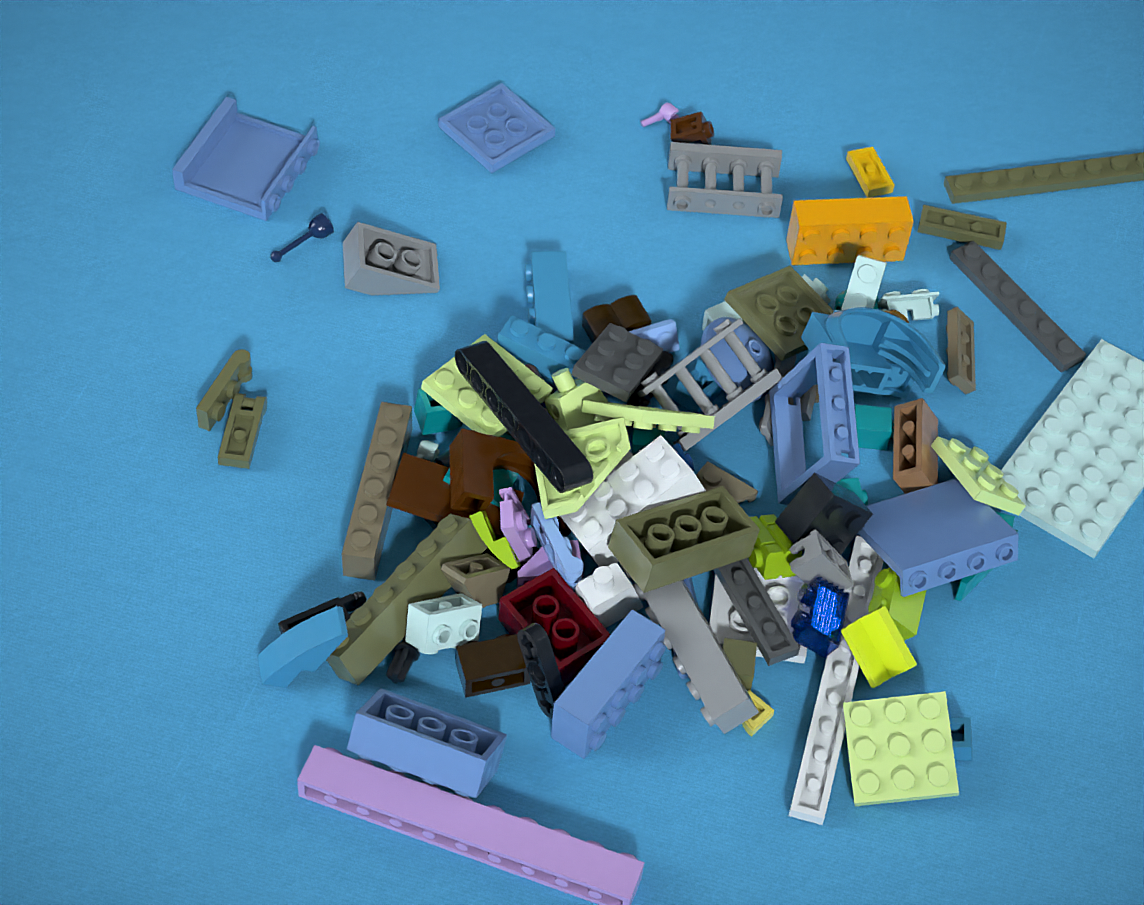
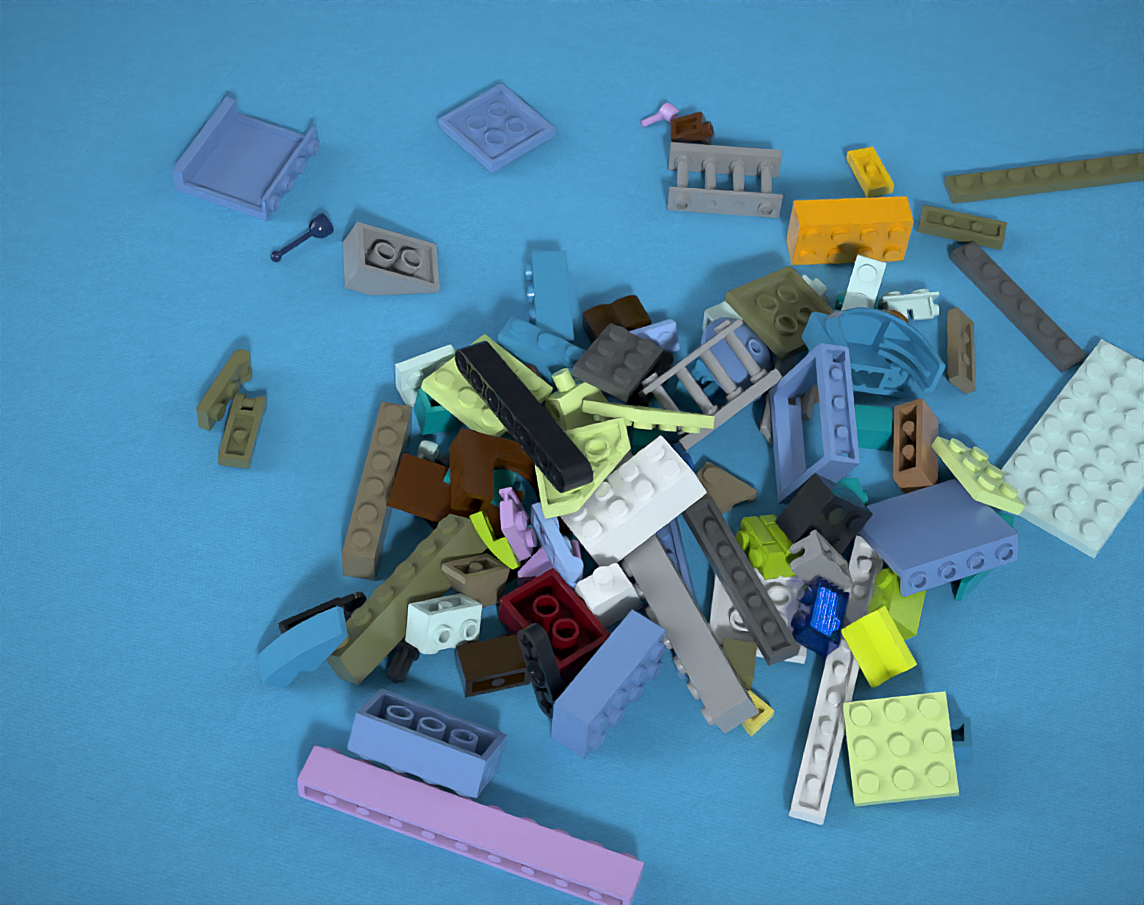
olive brick [608,486,760,593] -> none
none -> light aqua bracket [395,344,455,408]

